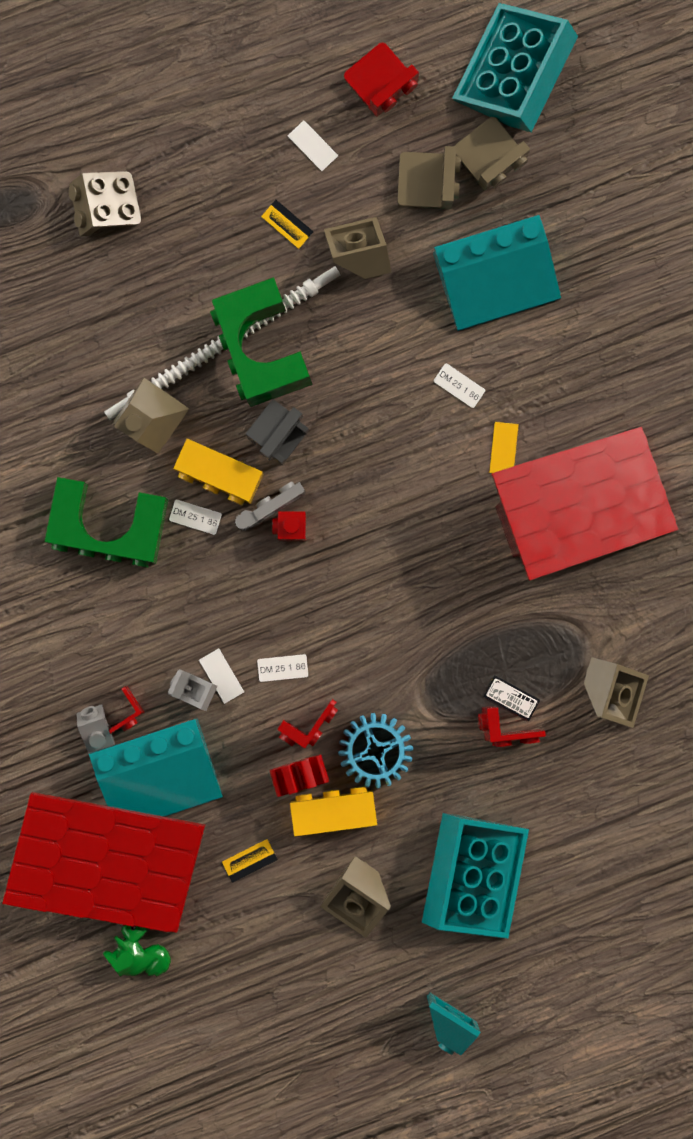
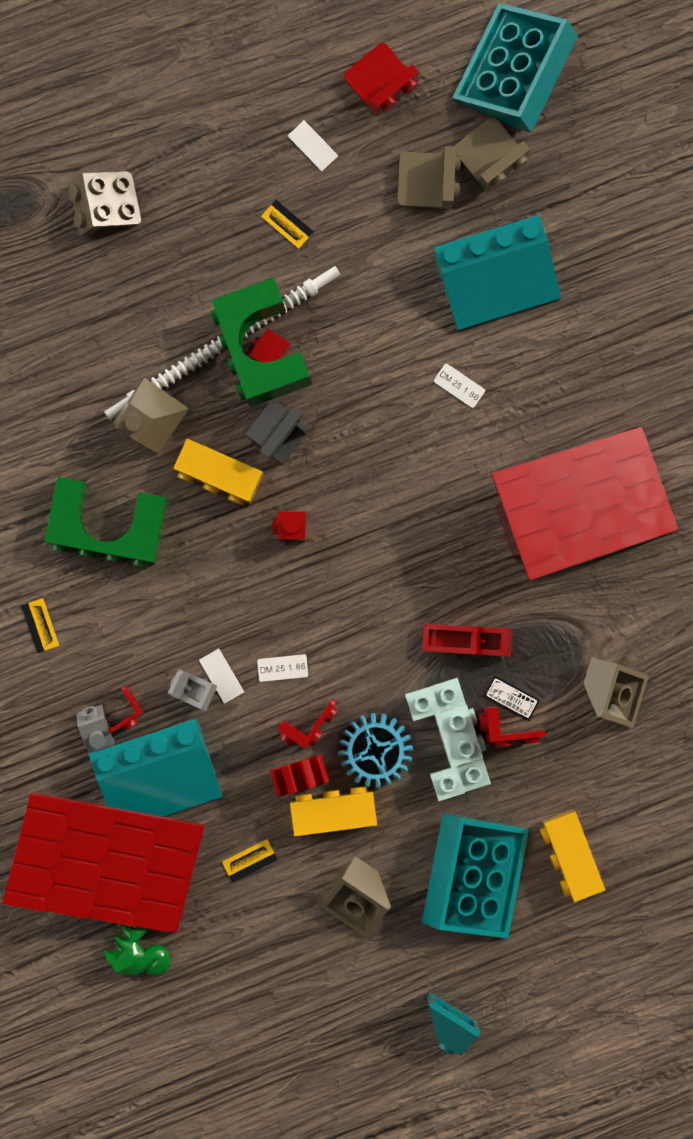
white sticker [169,500,222,535] -> none
light grey hinge [235,481,306,531] -> none
dark tan slope [324,217,392,279] -> none
yellow sticker [489,422,519,473] -> none
none -> sticker [21,598,60,653]
none -> red brick [248,328,291,363]
none -> light aqua bracket [405,678,491,801]
none -> red slope [422,624,512,657]
none -> yellow brick [540,809,606,902]

